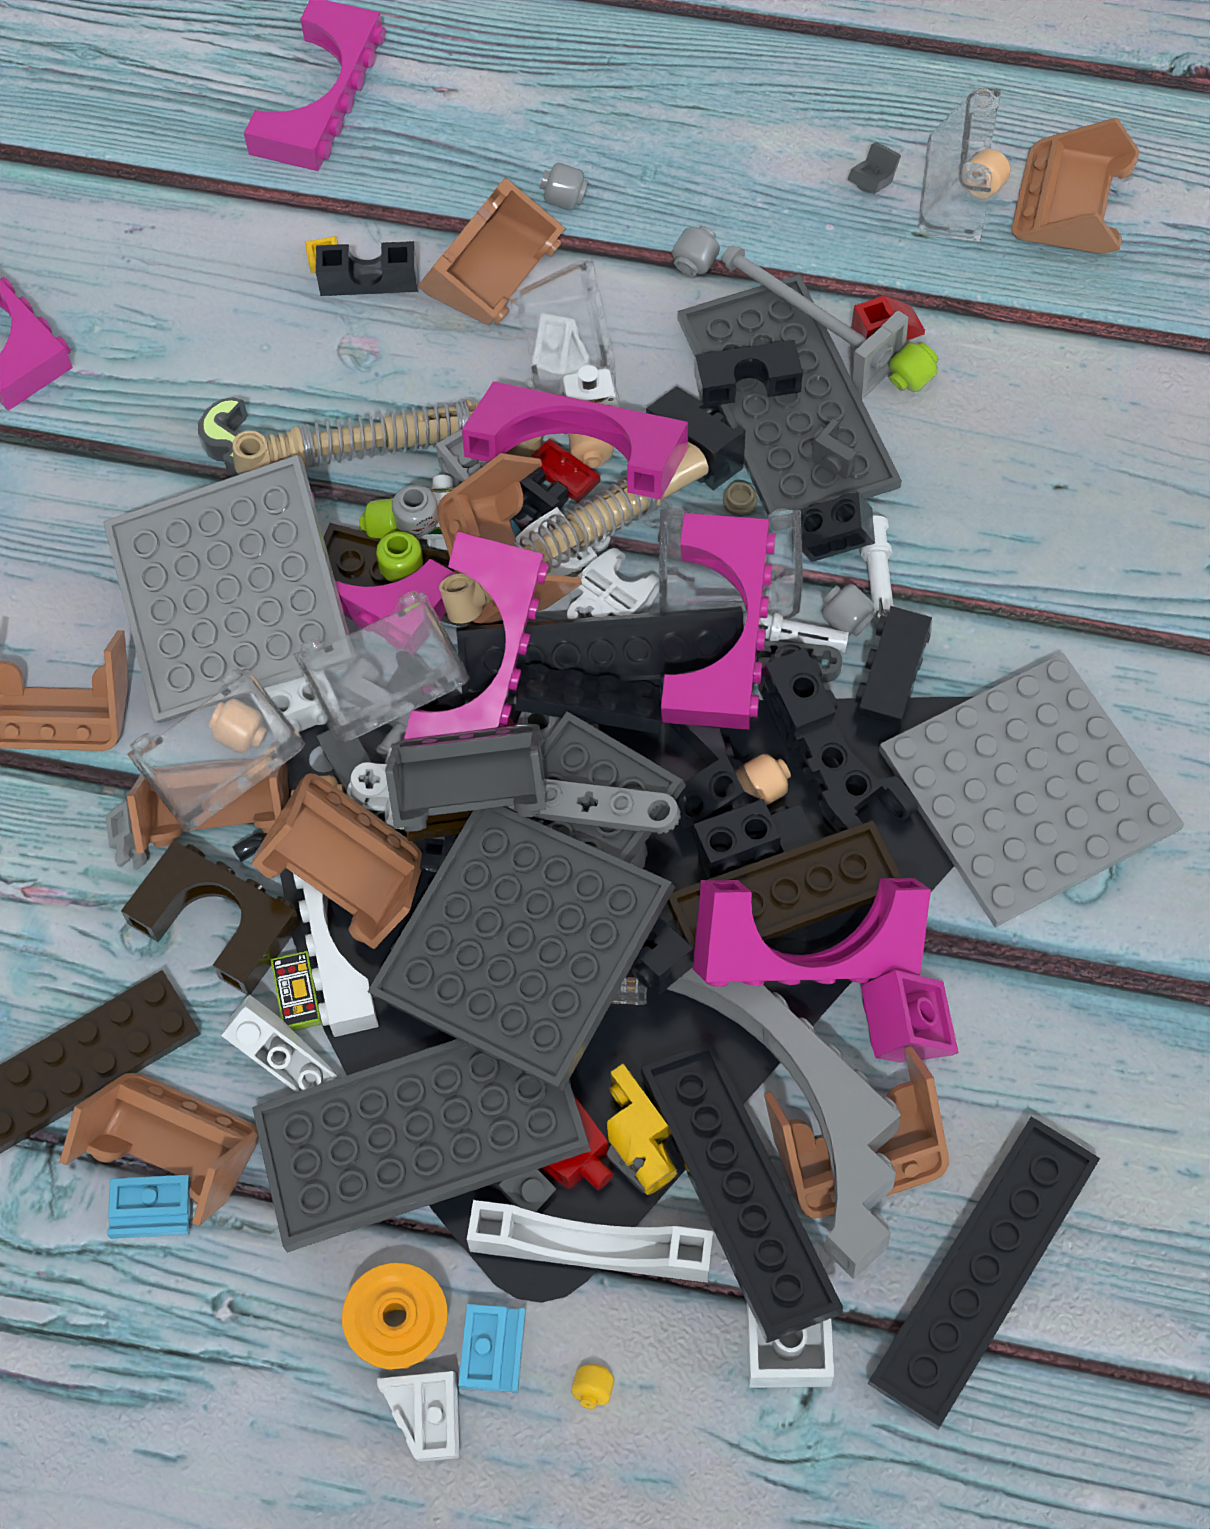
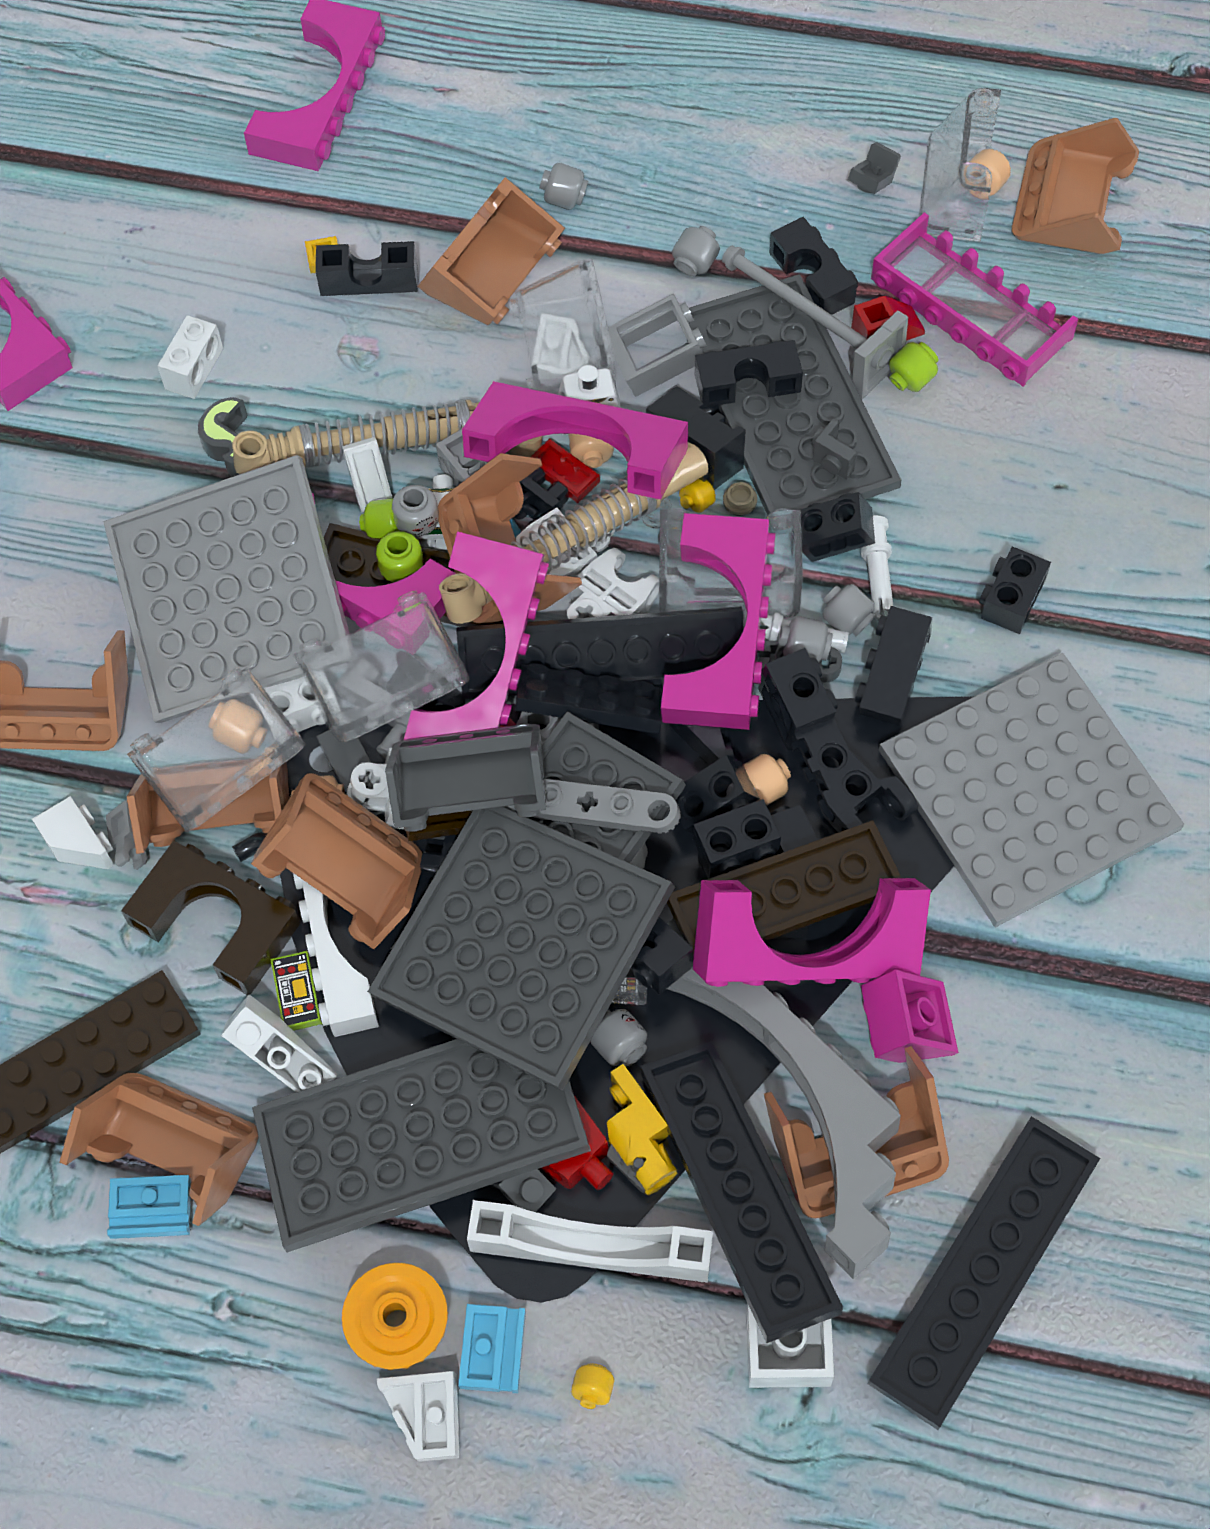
none -> white slope [32,796,114,869]
none -> white brick [157,315,223,399]
none -> white tile [342,437,392,513]
none -> light grey head [590,1009,647,1067]
none -> light grey window [603,293,707,397]
none -> yellow piece [679,479,716,513]
none -> black arch [769,216,858,315]
none -> light grey head [778,616,833,663]
none -> window [871,212,1078,387]
none -> black brick [979,546,1051,634]

